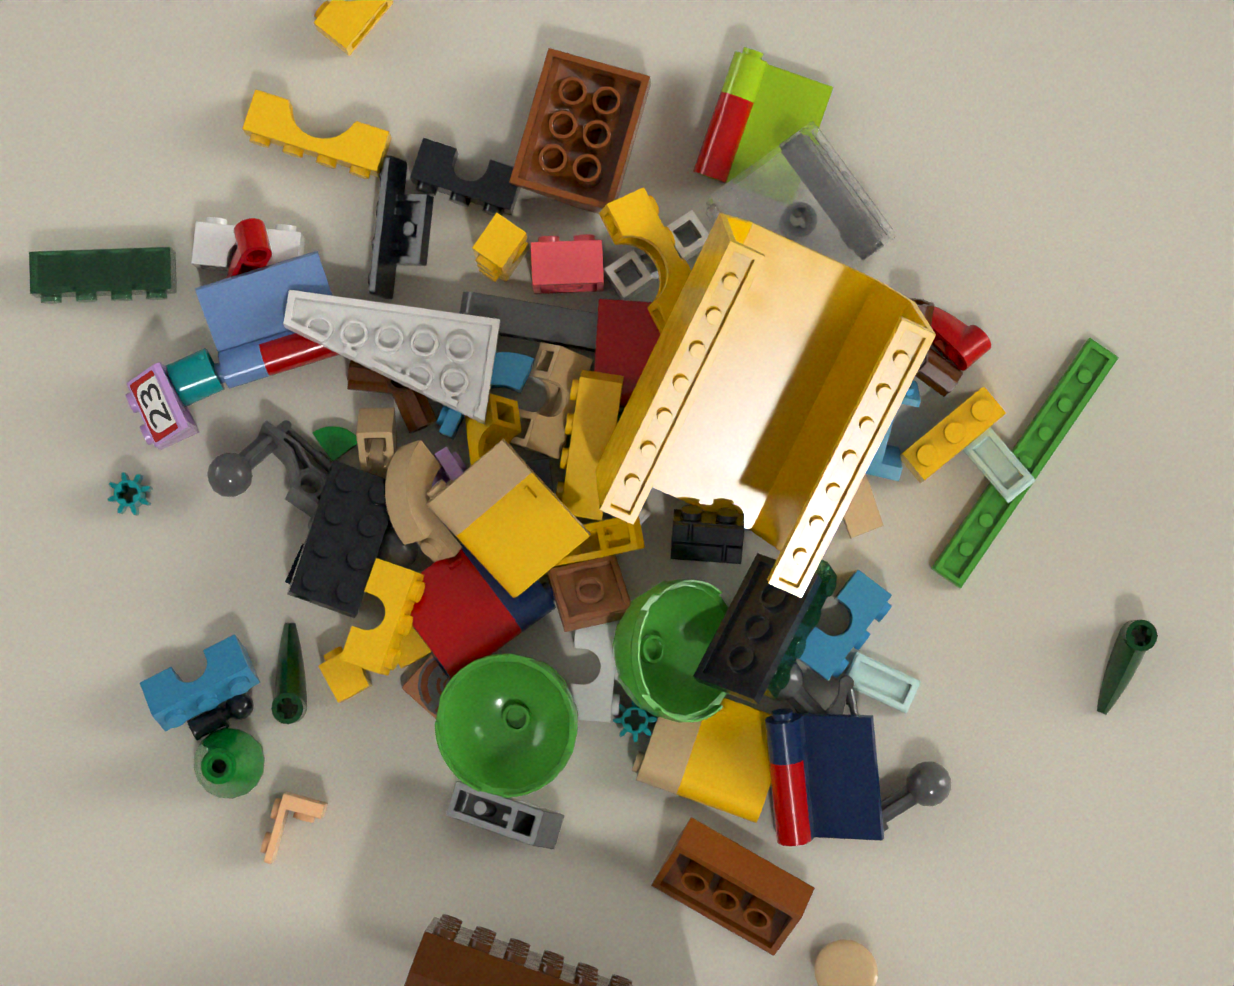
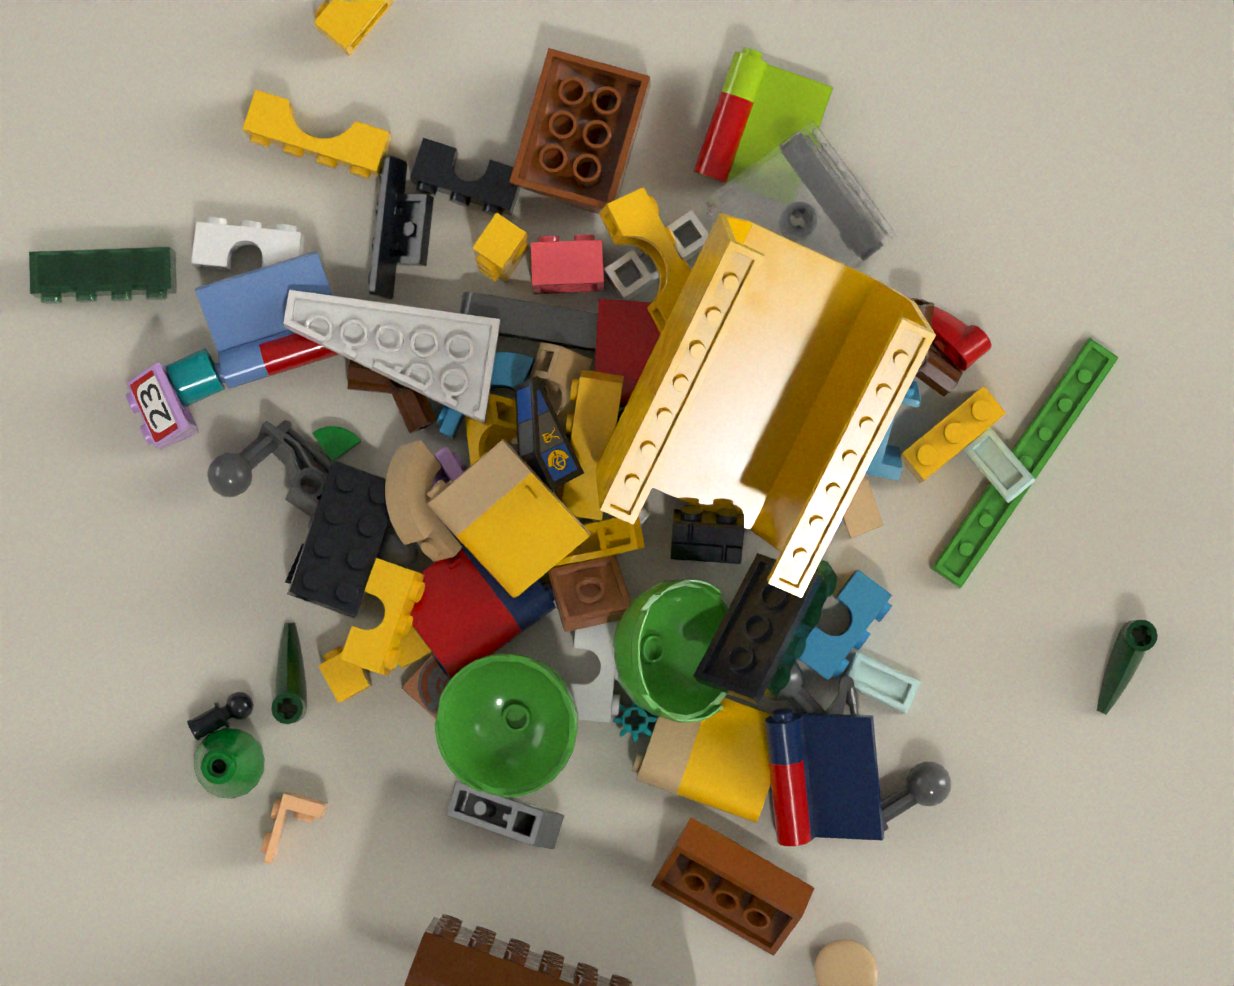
teal gear [107,472,153,516] -> none
dark azure arch [140,634,260,732] -> none
red piece [226,218,272,278] -> none
tan arch [356,407,397,479] -> none
none -> slope [515,376,584,490]

